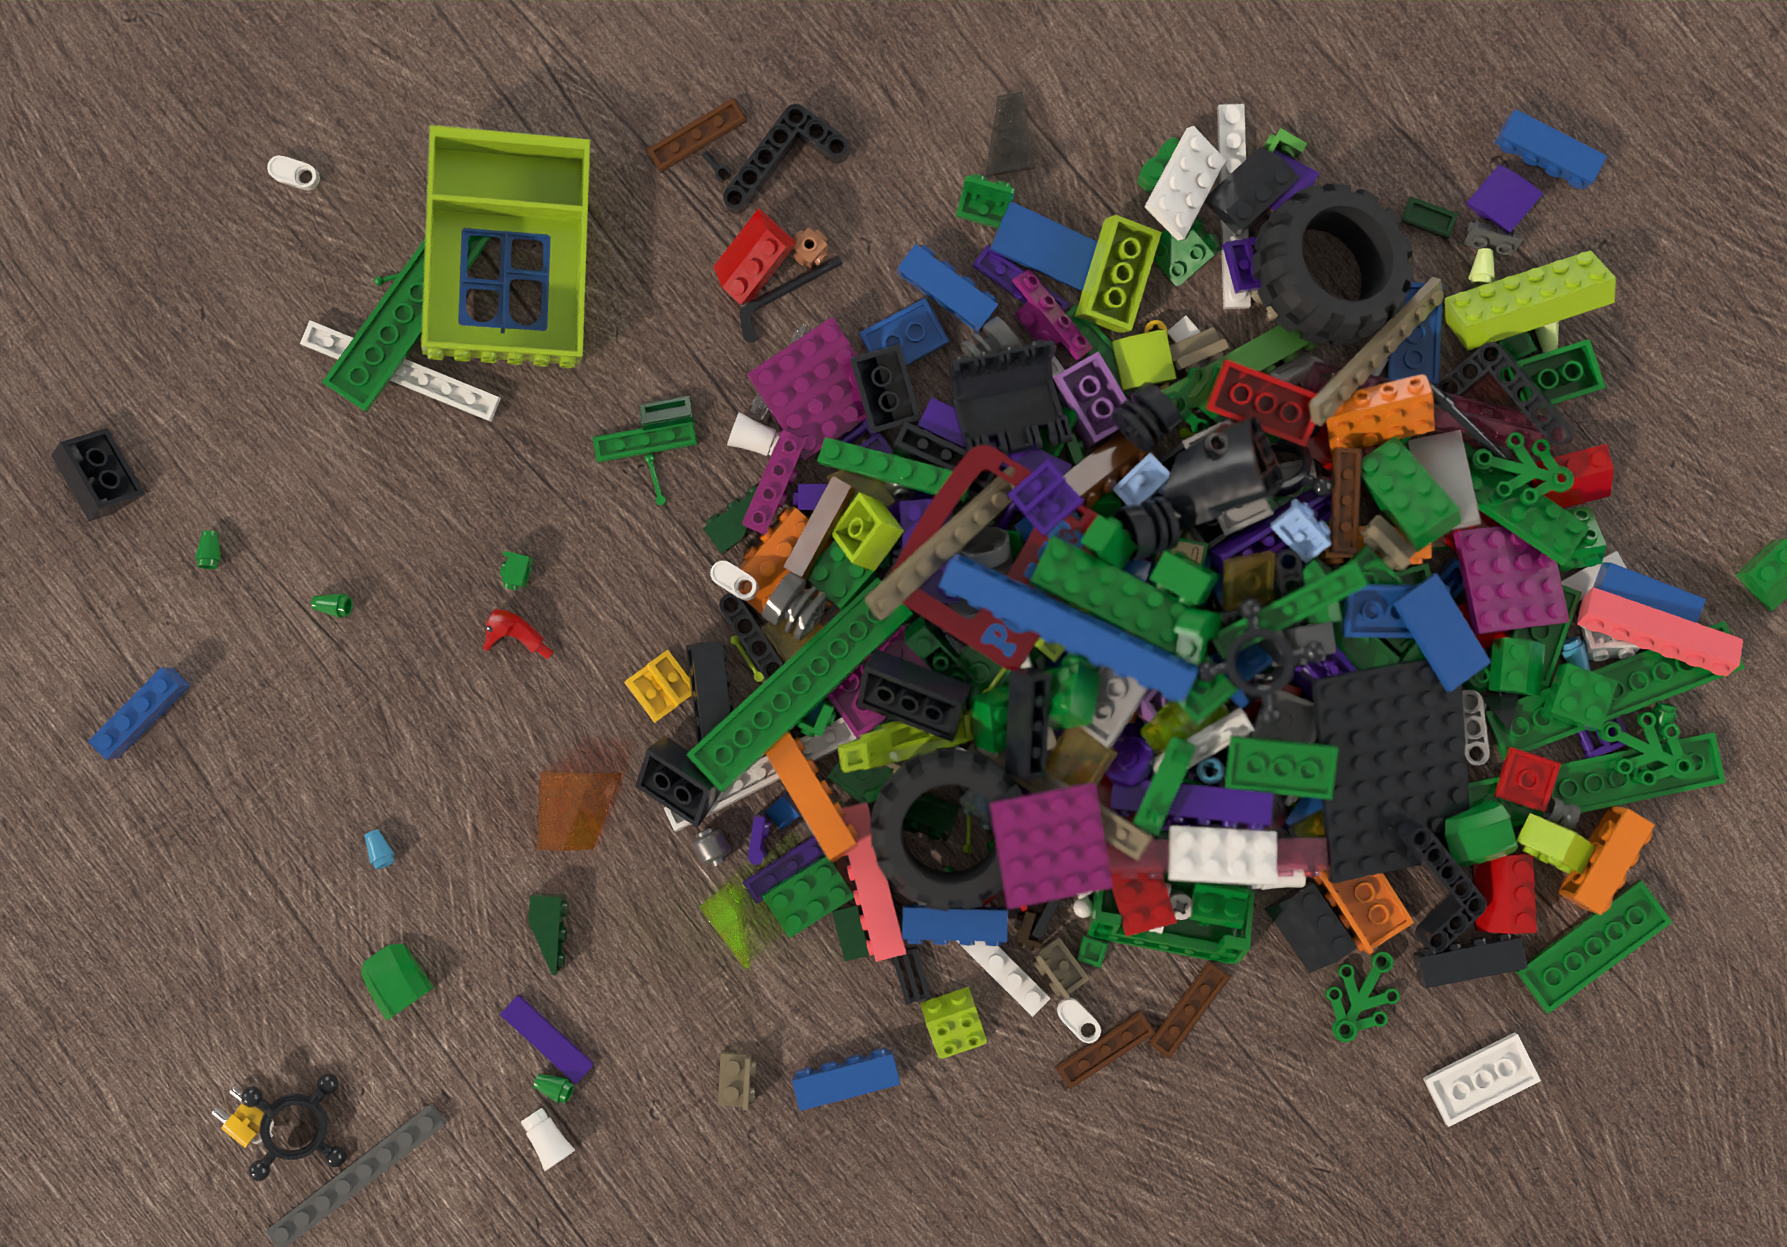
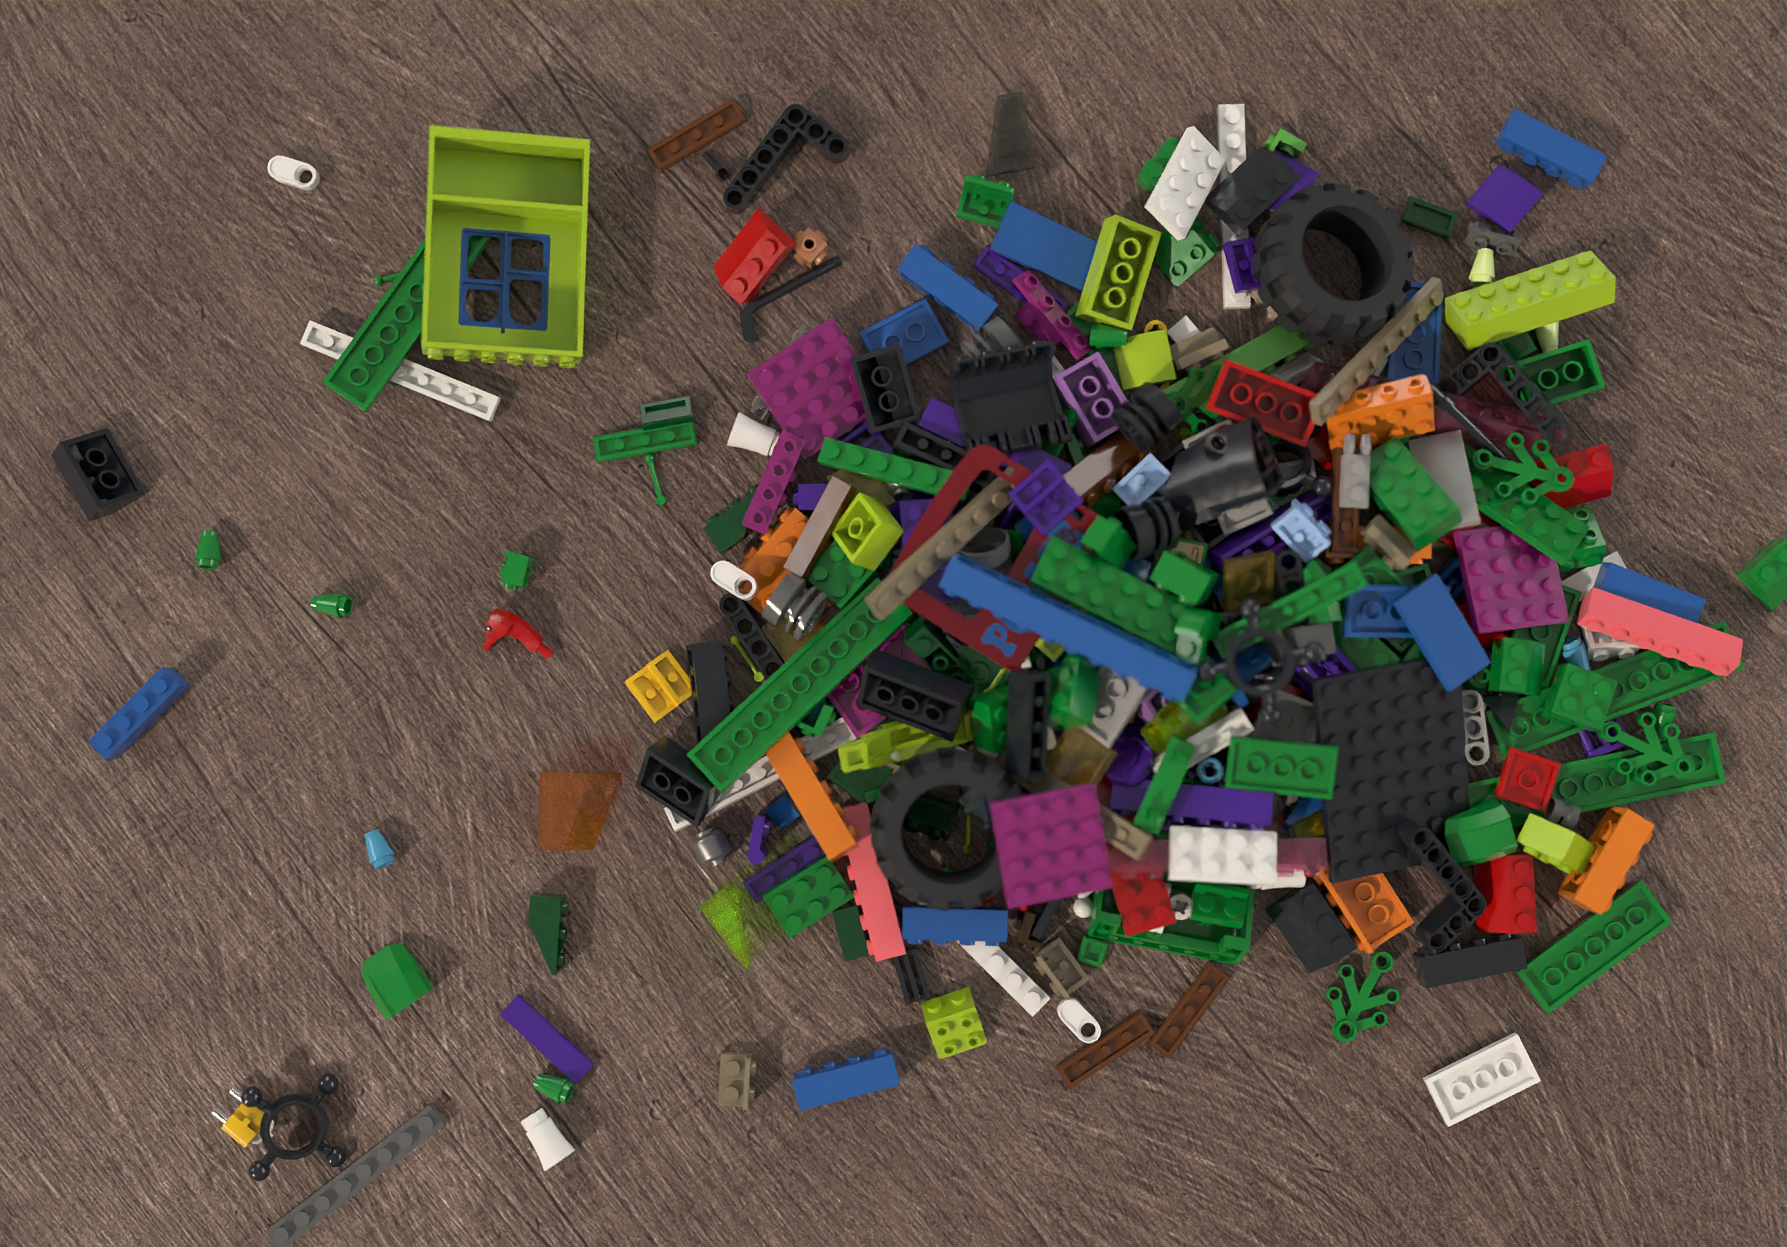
none -> green cone [1090,323,1128,349]
none -> light grey hinge [1339,433,1371,509]

